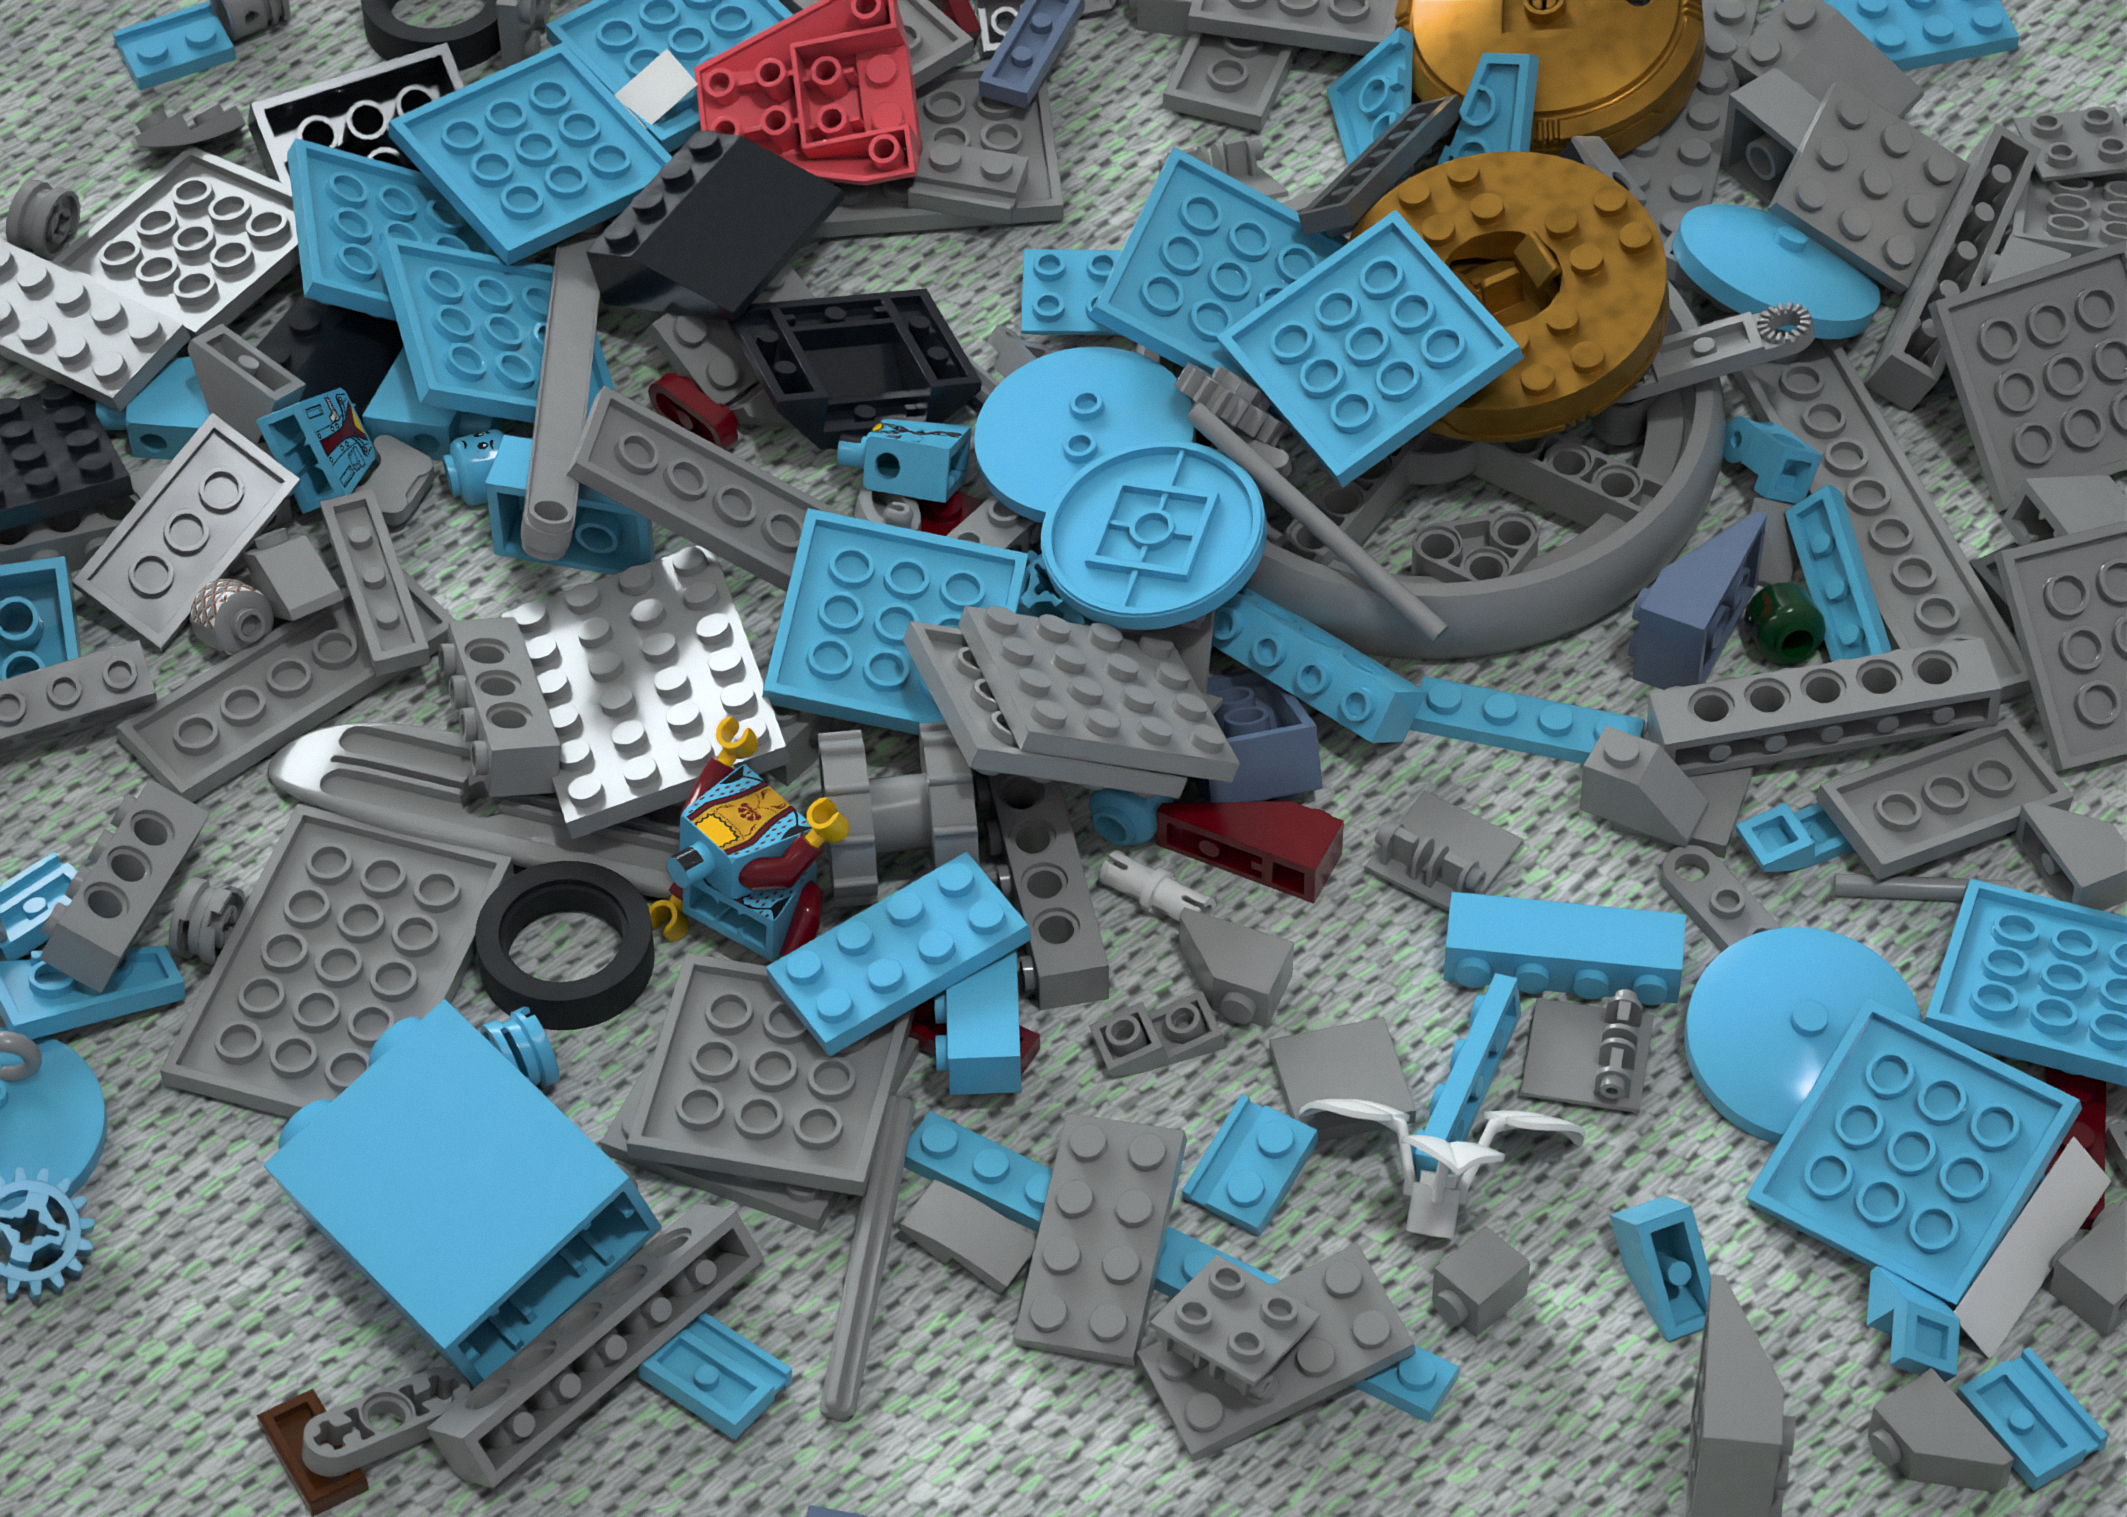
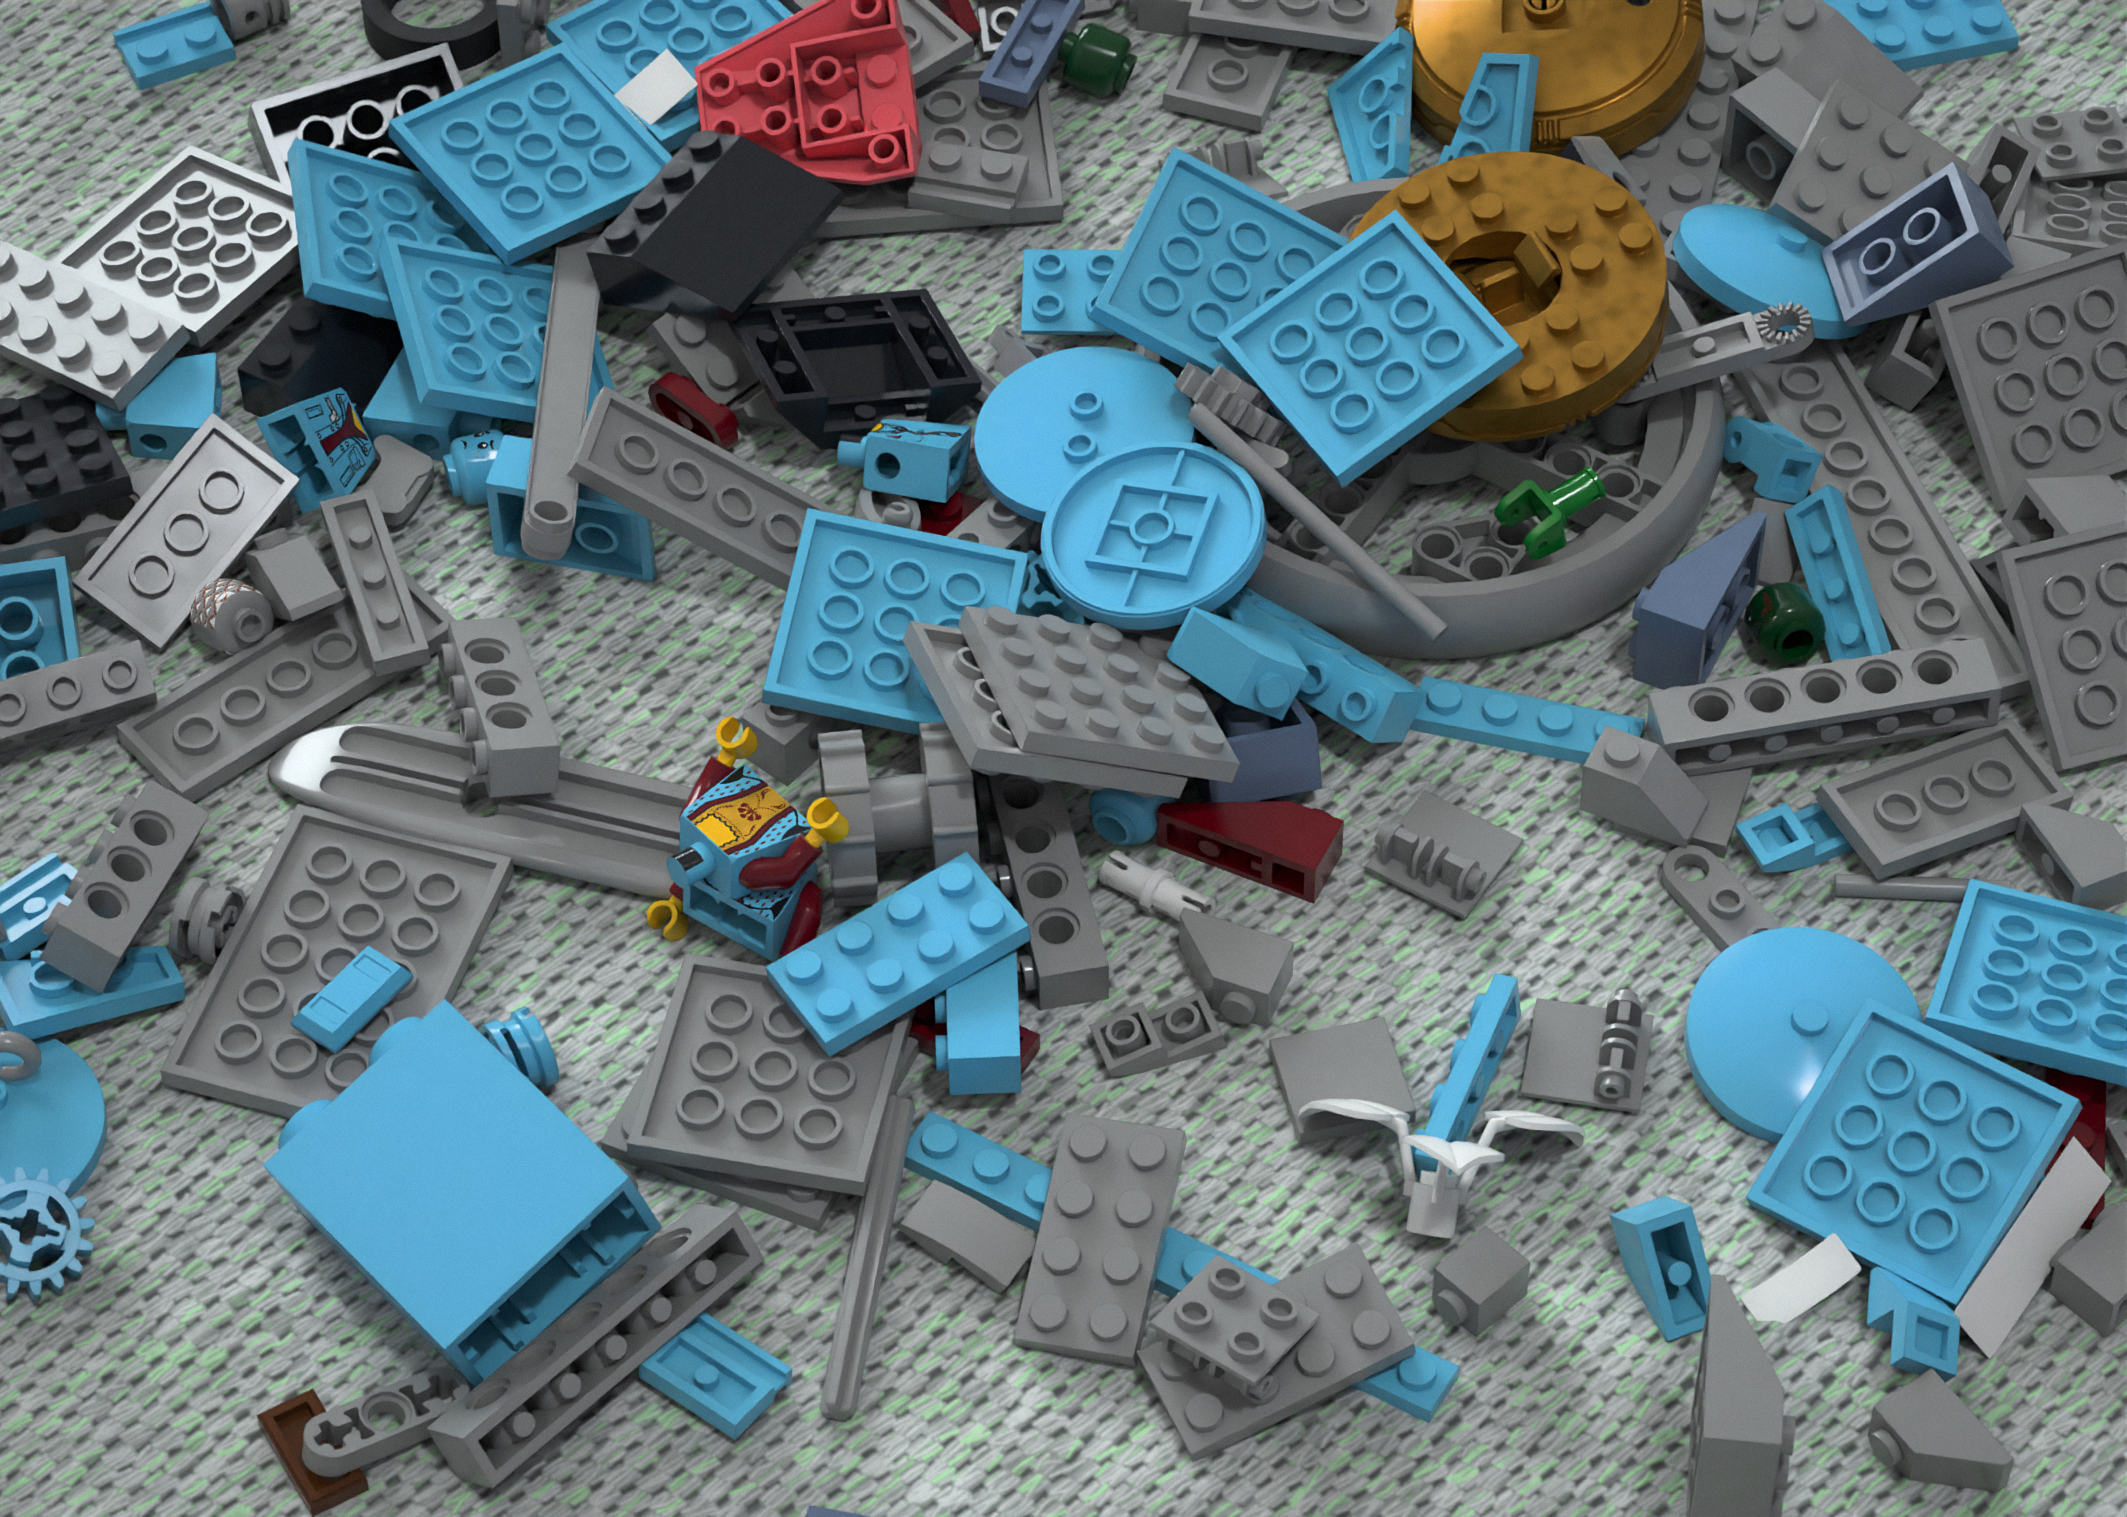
light grey wheel [6,179,81,261] -> none
light grey slope [131,104,246,152] -> none
light grey slope [187,324,306,444] -> none
black tyre [475,861,655,1030] -> none
light grey plate [501,545,792,839] -> none
medium azure plate [1182,1093,1319,1237] -> none
dark grey plate [1298,94,1461,237] -> none
medium azure brick [1443,892,1686,1005] -> none
medium azure plate [1957,1347,2108,1491] -> none
none -> medium azure tile [290,946,414,1054]
none -> dark green head [1057,23,1137,99]
none -> medium azure slope [1166,606,1309,720]
none -> green piece [1494,466,1606,560]
none -> white sticker [1741,1233,1861,1324]
none -> sand blue slope [1821,161,2015,327]

